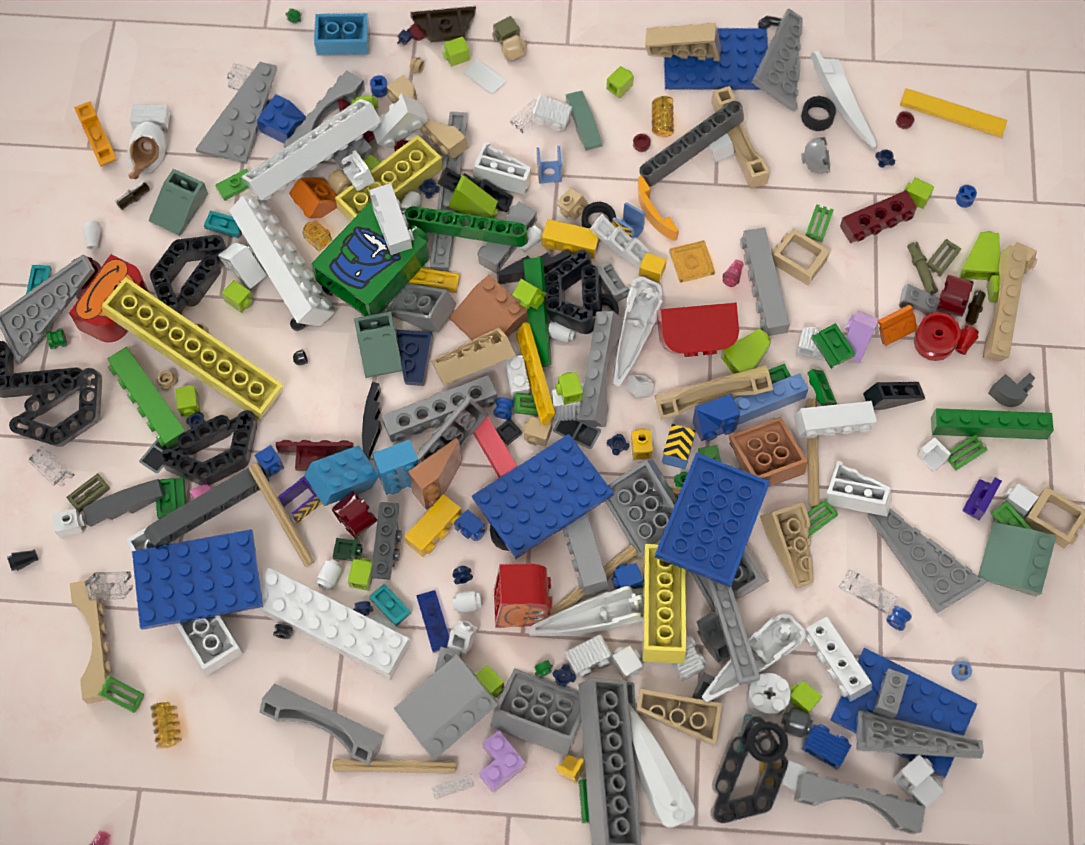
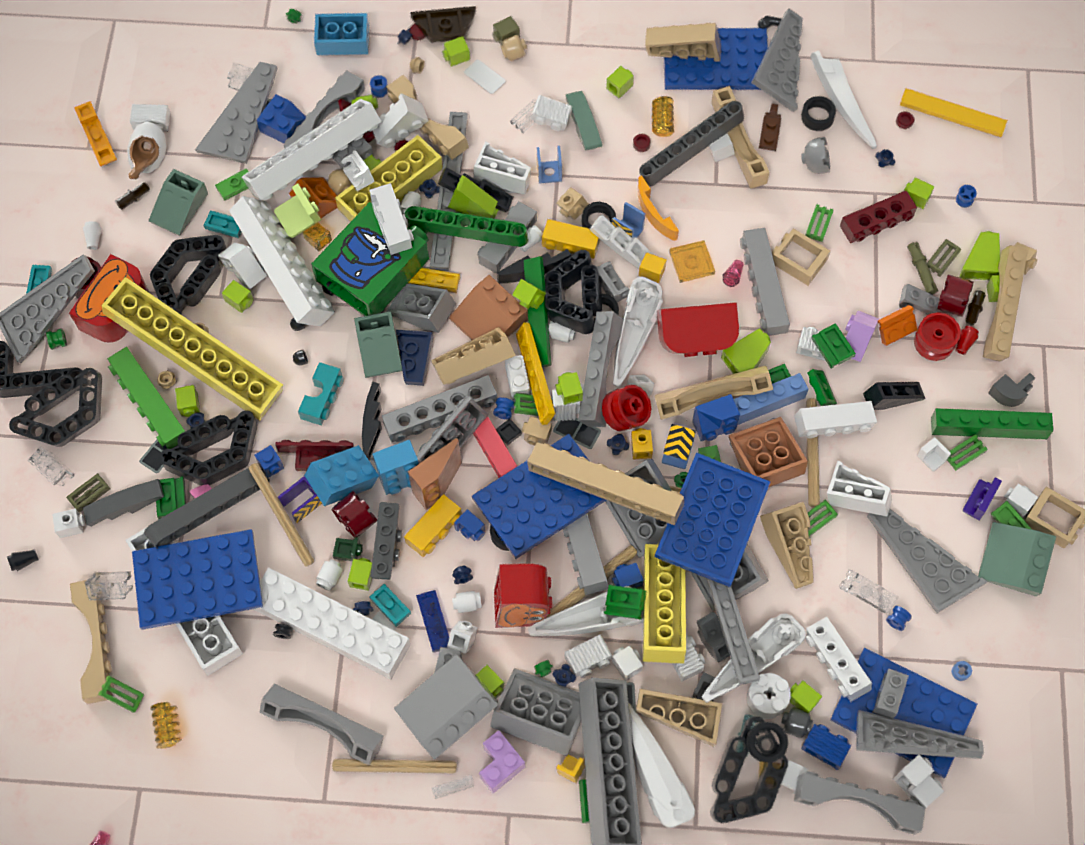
none -> yellowish green bracket [274,183,322,238]
none -> teal arch [298,362,344,426]
none -> tan brick [527,442,684,525]
none -> red wheel [602,385,652,431]
none -> green plate [603,585,647,620]
none -> reddish brown hinge [759,103,781,151]

